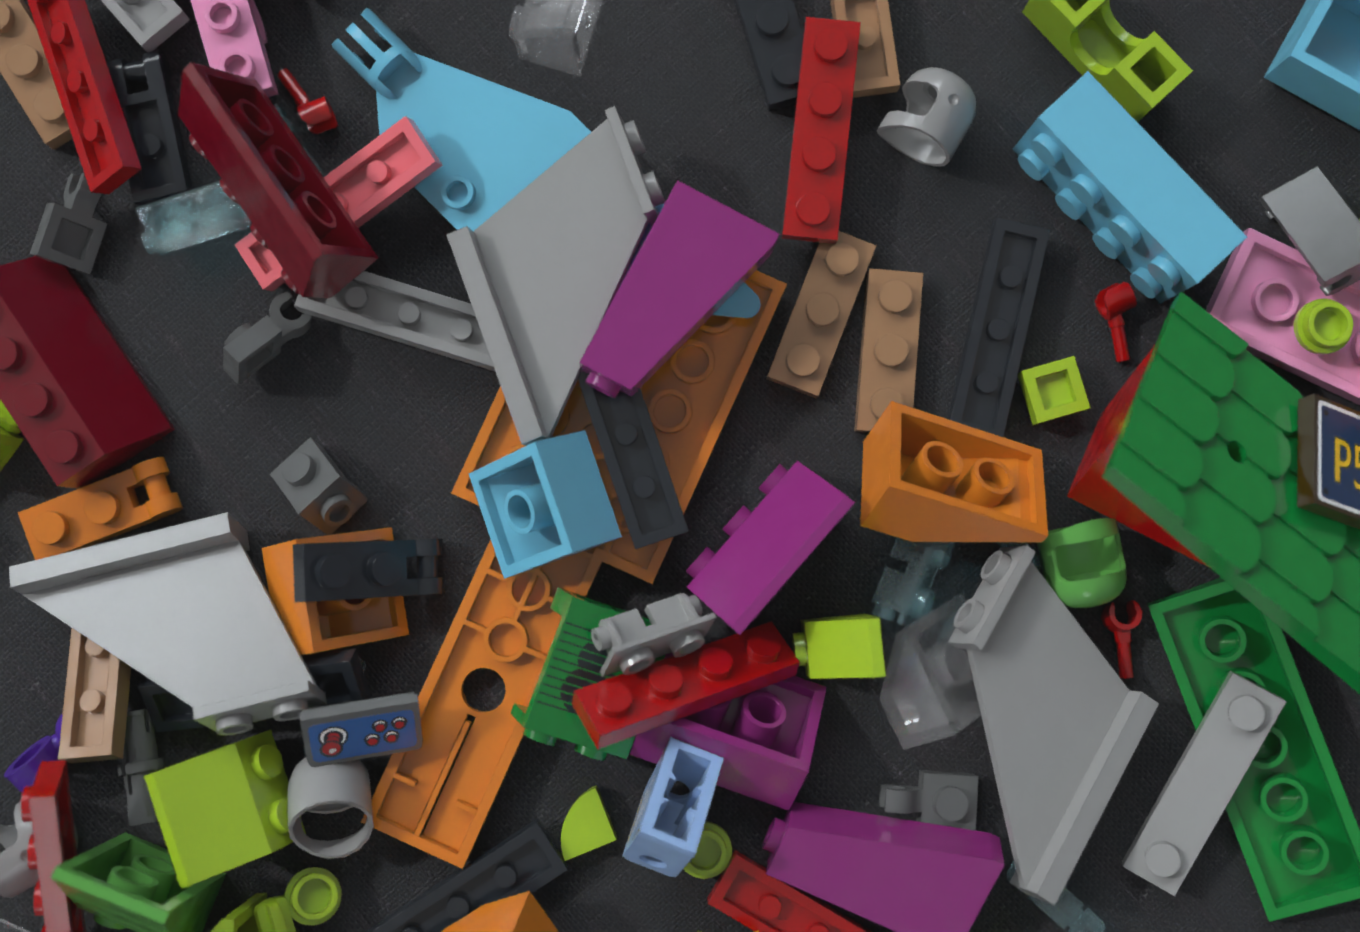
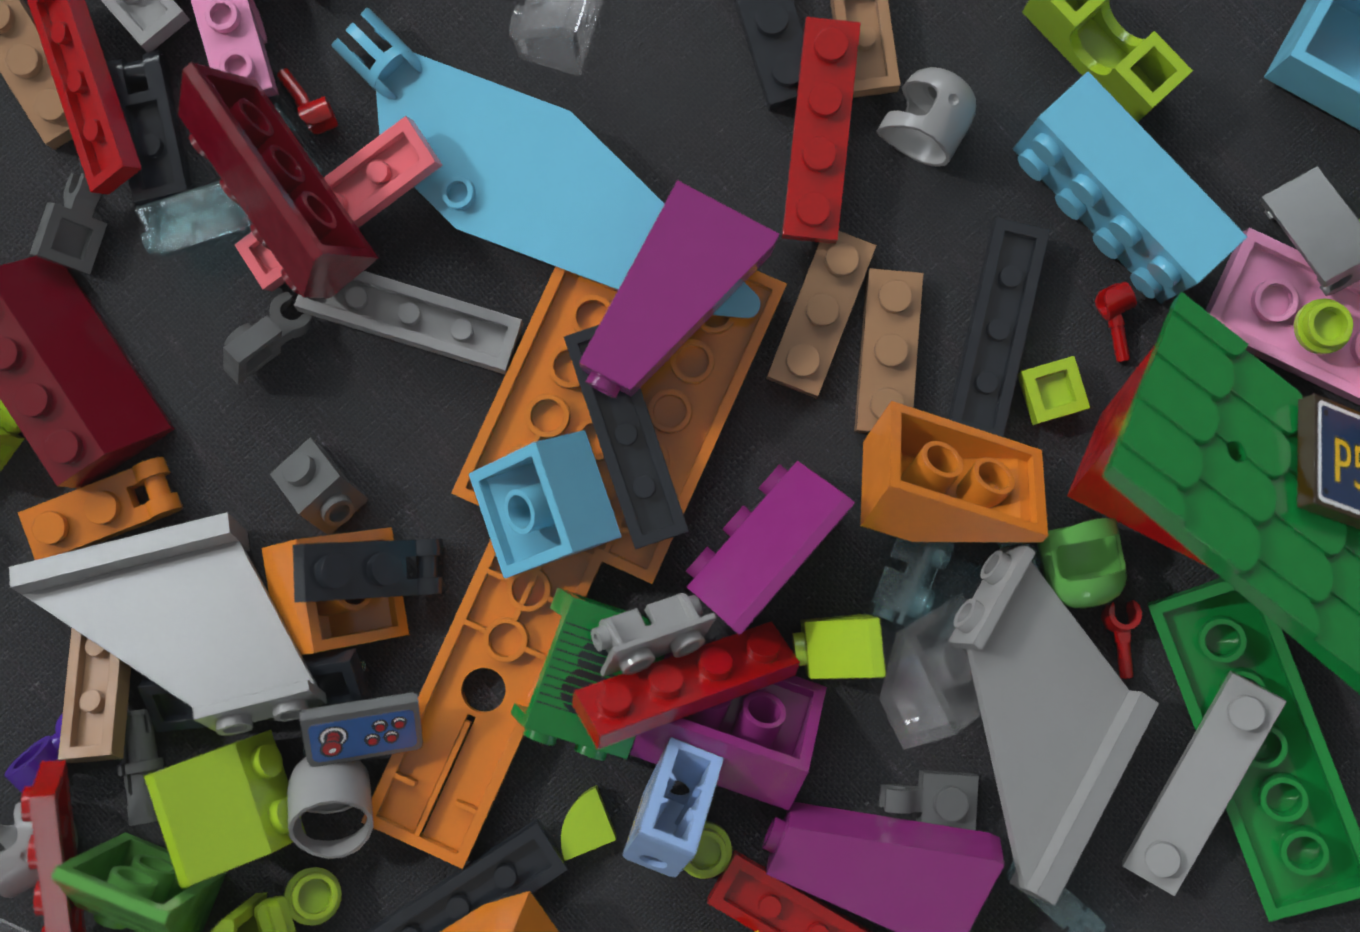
light grey piece [446,106,665,446] -> none

